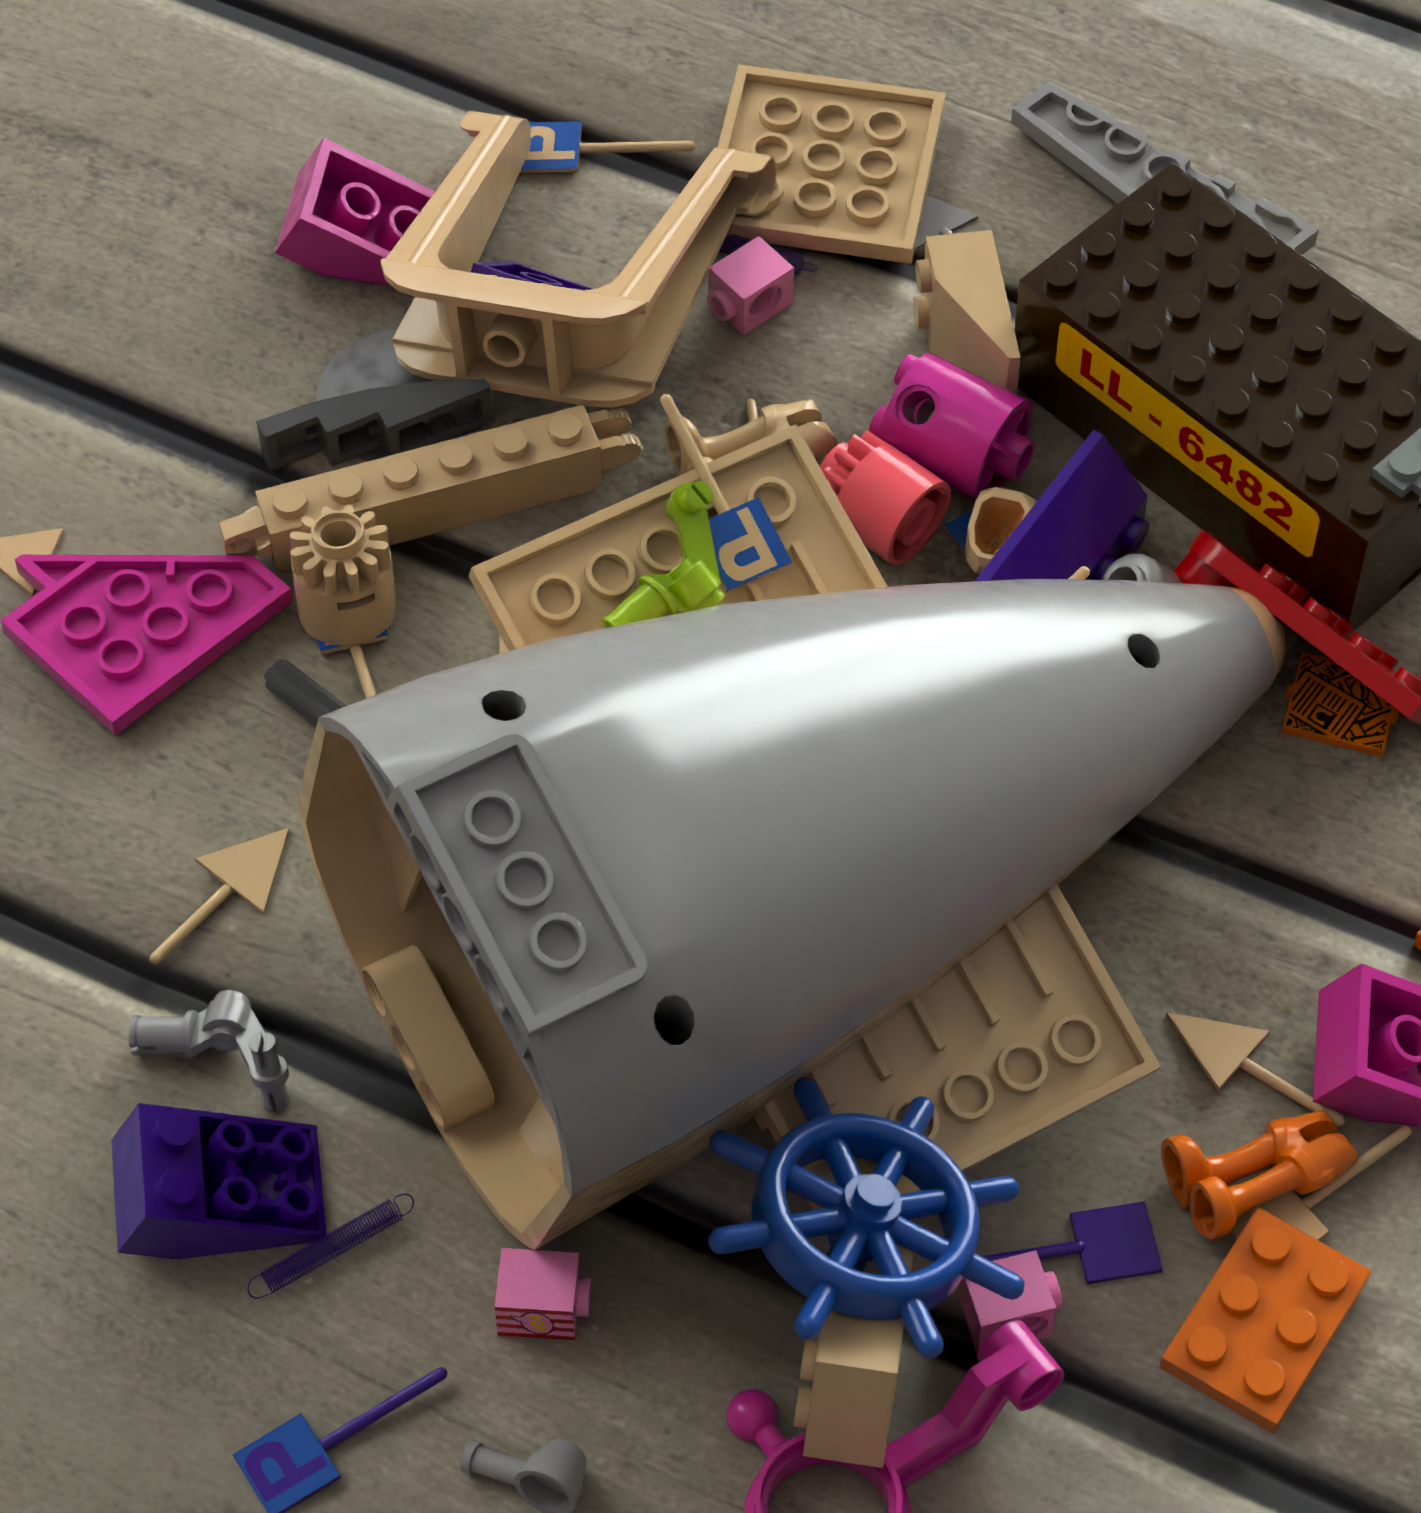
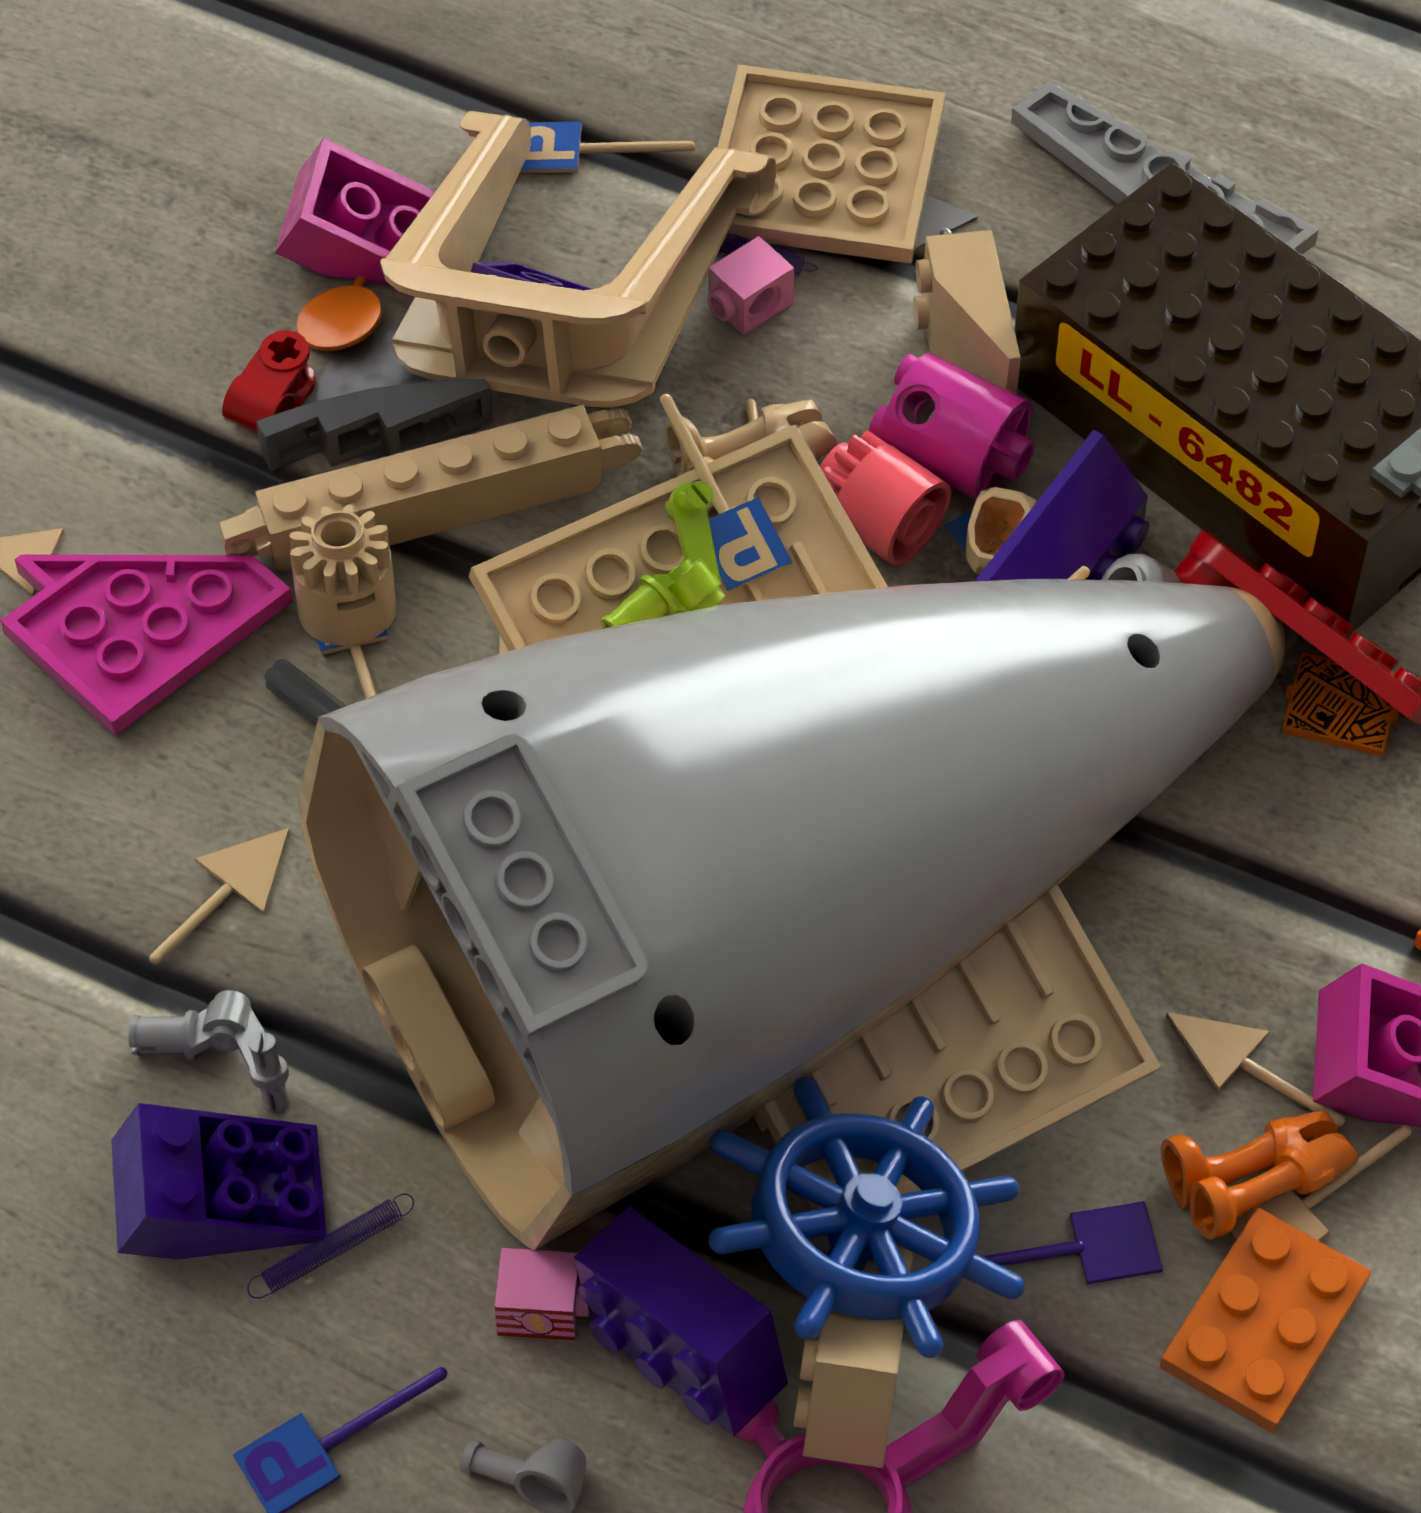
bright pink brick [958,1250,1063,1352] -> none
none -> red piece [222,330,316,433]
none -> orange piece [297,276,382,351]
none -> dark purple brick [573,1206,788,1437]

